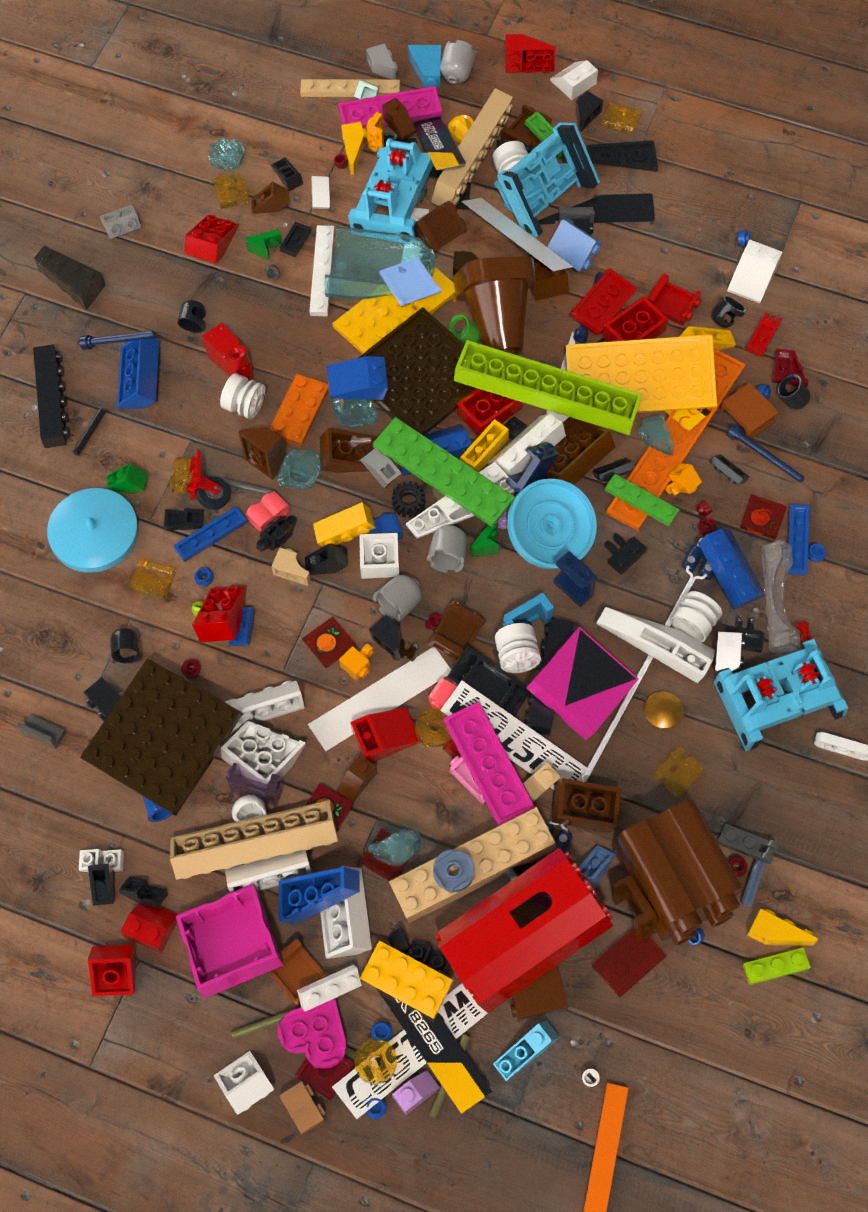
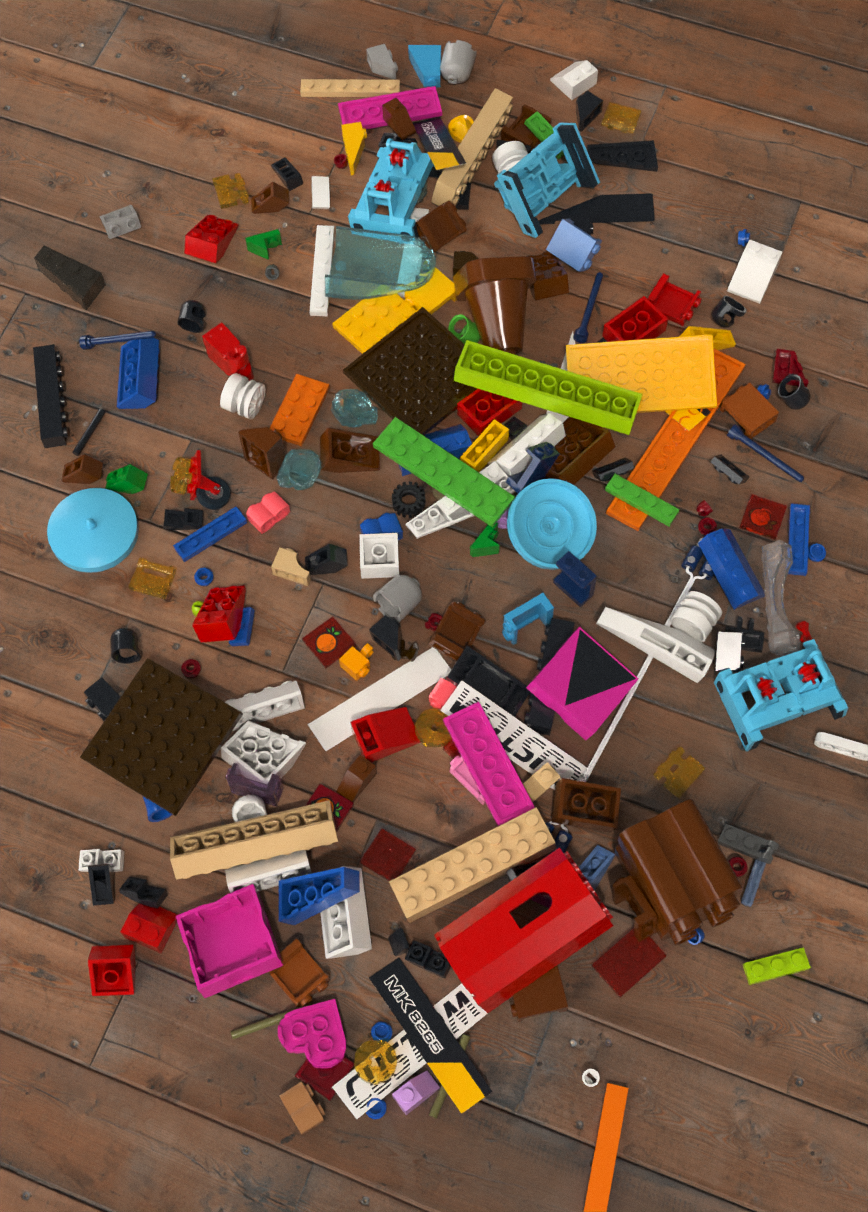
dark grey panel [17,714,66,749] -> none
clear light blue helmet [208,138,245,171] -> none
white slope [214,1051,274,1115] -> none
dark grey bar [221,477,275,495] -> none
black piece [256,515,297,552] -> none
black plate [279,222,311,257] -> none
white plate [297,965,362,1012] -> none
yellow brick [313,502,375,547] -> none
blue slope [327,356,388,400] -> none
light aqua panel [354,80,379,99] -> none
yellow plate [360,941,454,1019] -> none
light grey slope [361,449,401,488] -> none
light orange bracket [366,112,384,152] -> none
clear light blue helmet [367,828,422,866] -> none
light blue container [379,257,441,306] -> none
light grey cylinder [427,525,468,573] -> none
sand blue plate [433,850,475,893] -> none
white sticker [461,198,573,271] -> none
medium azure slope [493,1020,560,1081] -> none
white wheel [494,623,541,673] -> none
red slope [505,34,556,73] -> none
dark grey panel [558,207,595,224] -> none
red plate [570,268,638,336] -> none
black hinge [605,534,648,575] -> none
clear light blue slope [638,415,674,456] -> none
pearl gold dish [644,691,683,729] -> none
light orange brick [665,463,702,496] -> none
red hinge [746,312,782,357] -> none
yellow slope [747,909,818,946] -> none
none -> reddish brown slope [61,454,103,484]

